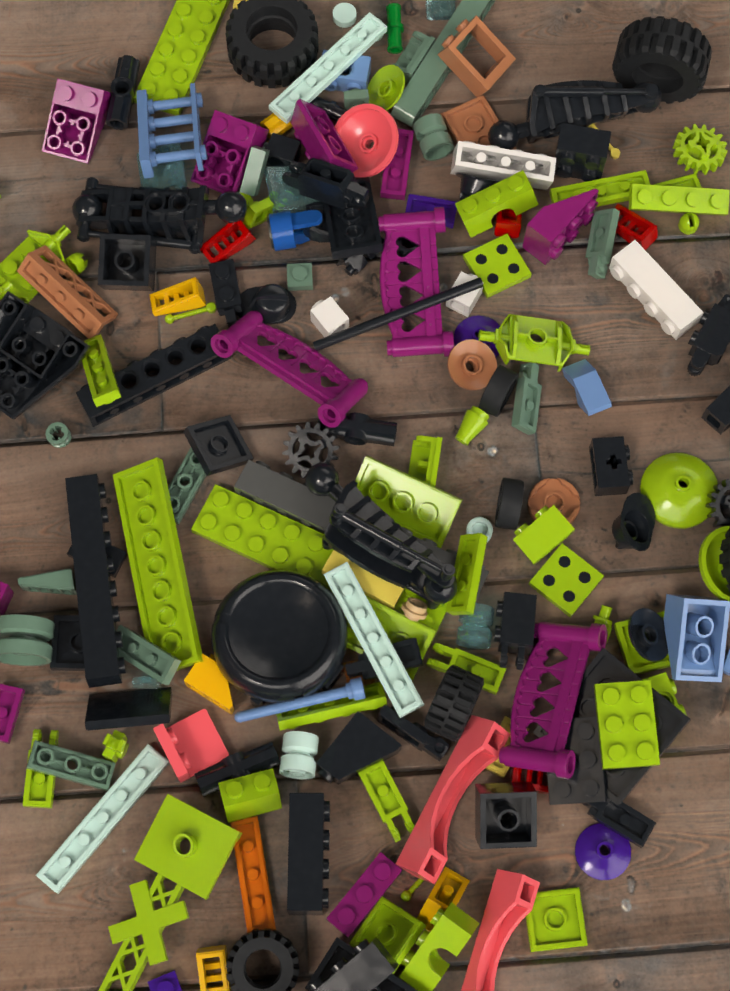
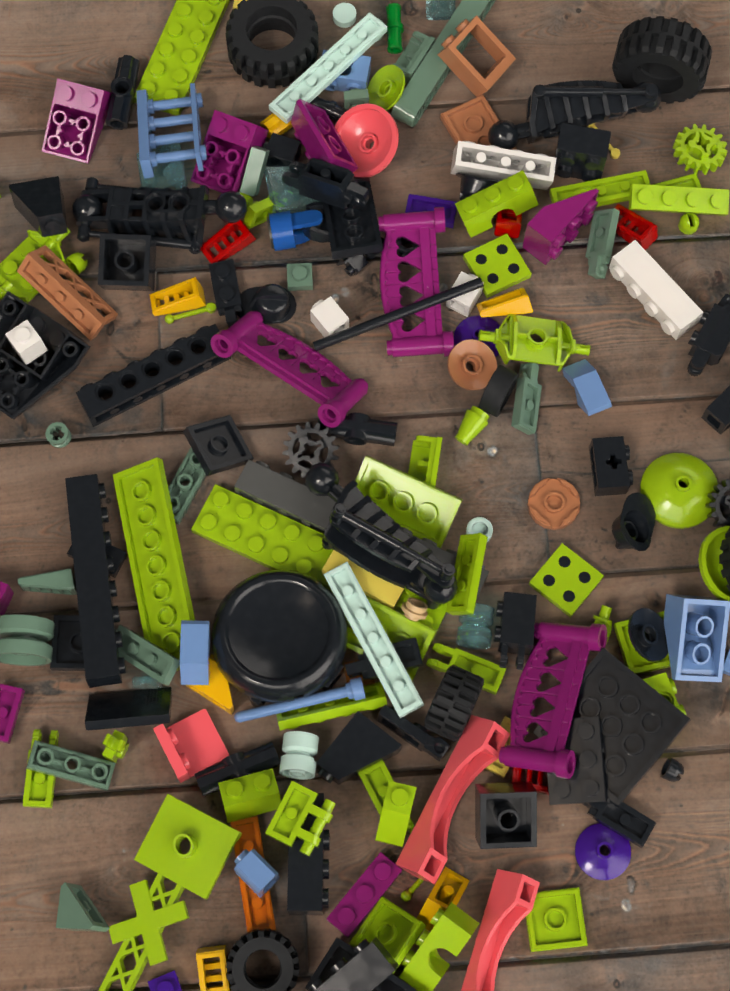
light aqua tile [36,744,170,894] -> none
lime plate [82,334,121,407] -> none
magenta plate [380,129,414,201] -> none
sand green wheel [413,113,454,161] -> none
black tyre [495,478,524,530] -> none
lime brick [513,505,575,565] -> none
lime plate [594,680,660,770] -> none
none -> white brick [5,320,48,365]
none -> black slope [9,176,68,237]
none -> sand green slope [56,882,109,932]
none -> medium blue slope [180,620,210,685]
none -> medium blue brick [234,849,280,898]
none -> lime plate [265,781,336,856]
none -> lime slope [375,781,417,847]
none -> yellow slope [476,287,533,318]
none -> black hinge [660,757,684,782]

